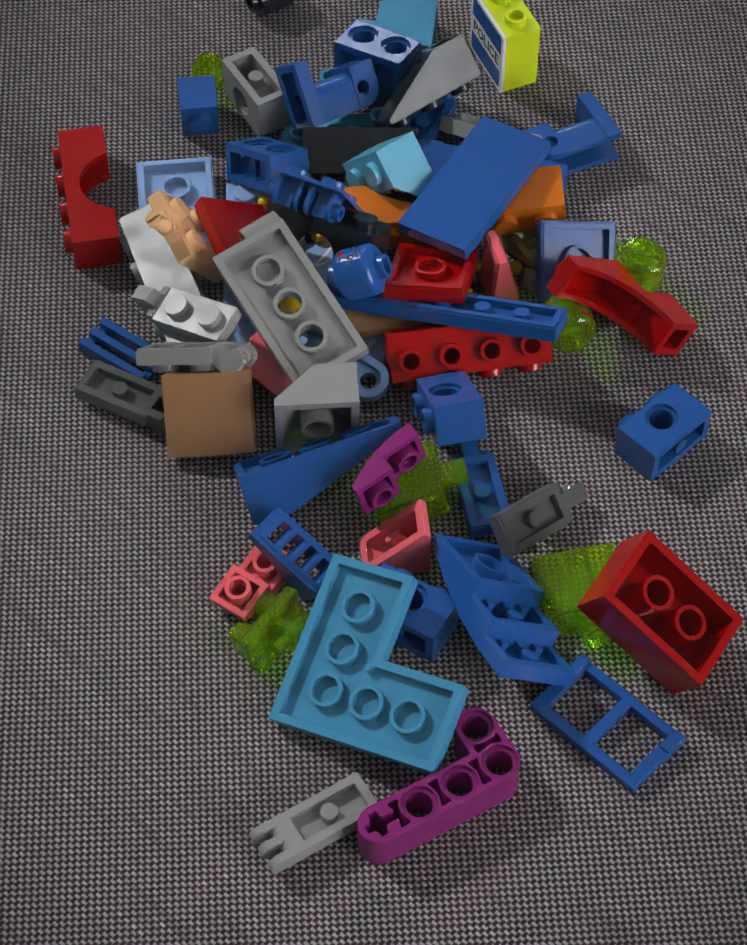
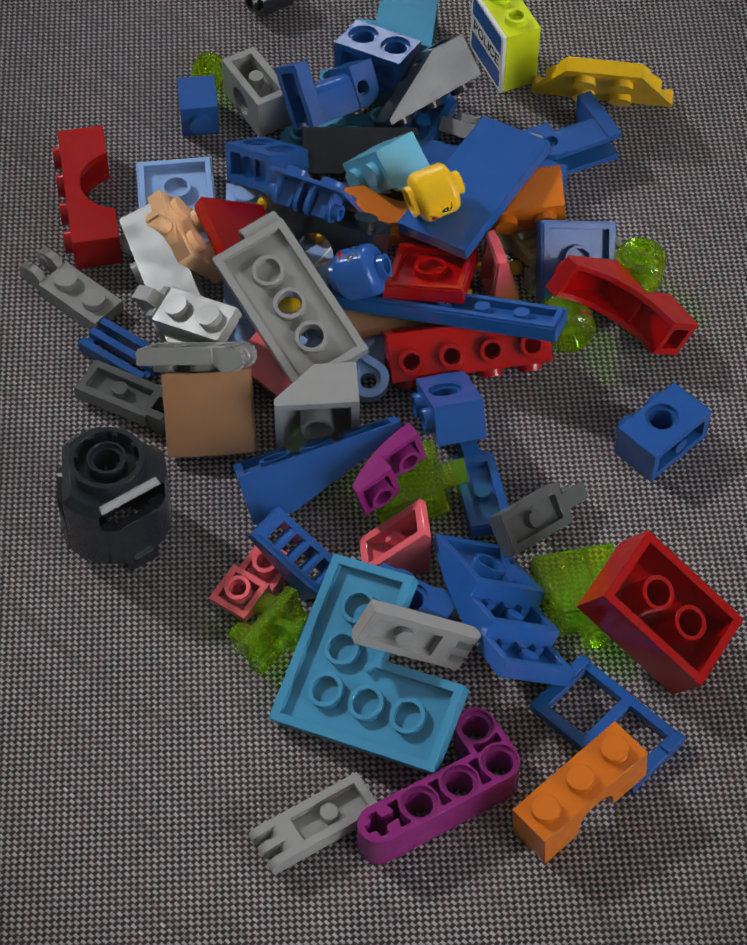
none -> light grey hinge [19,247,124,330]
none -> black piece [57,427,172,571]
none -> light grey hinge [351,599,481,670]
none -> yellow head [402,162,465,222]
none -> orange arch [512,721,648,864]
none -> yellow wing [531,56,674,107]

